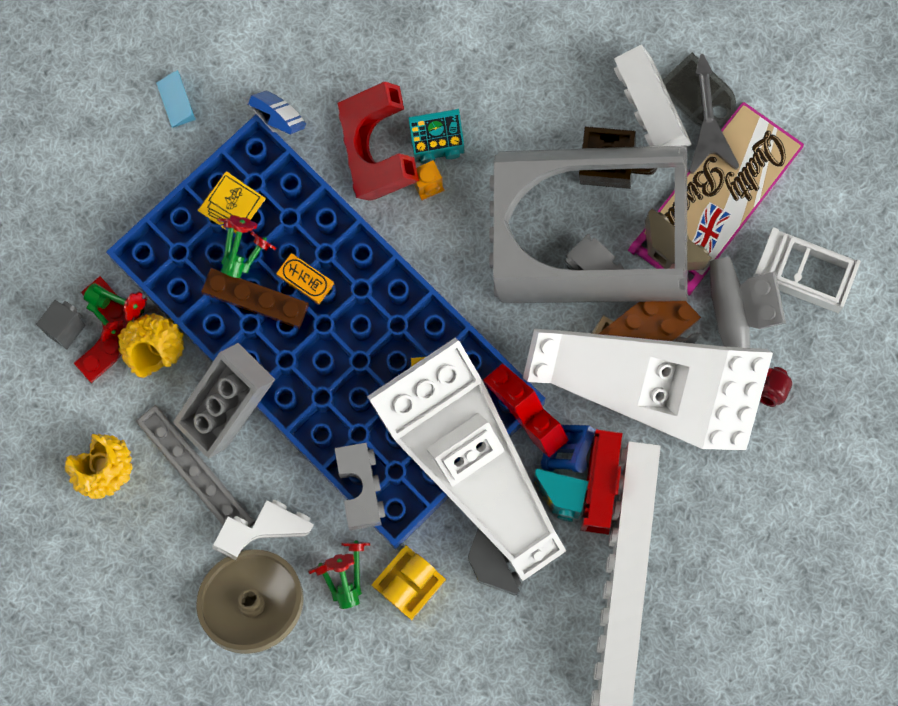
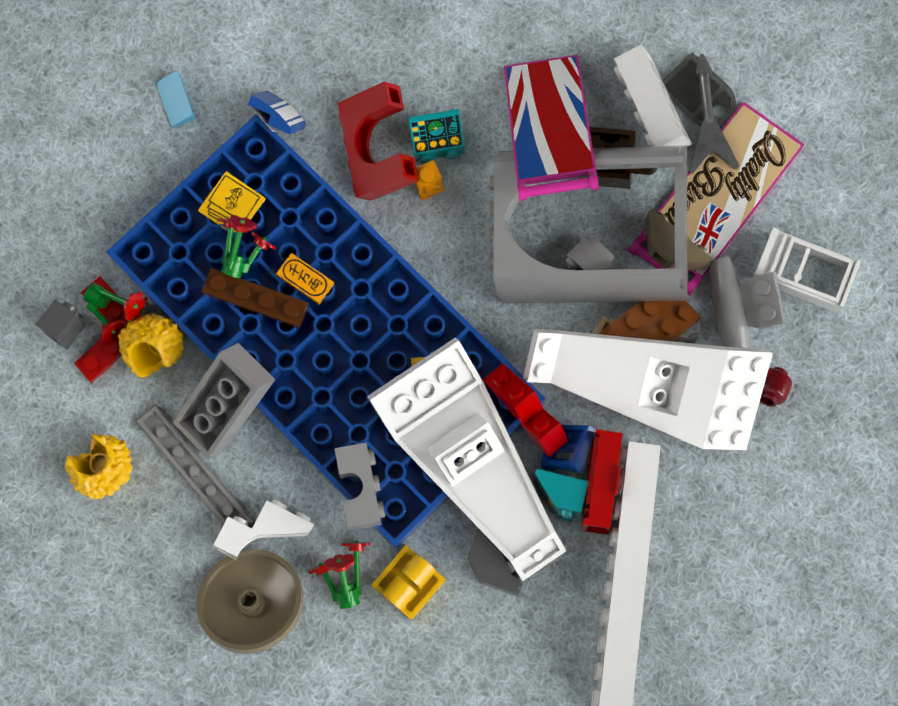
none -> flag [504,55,599,201]

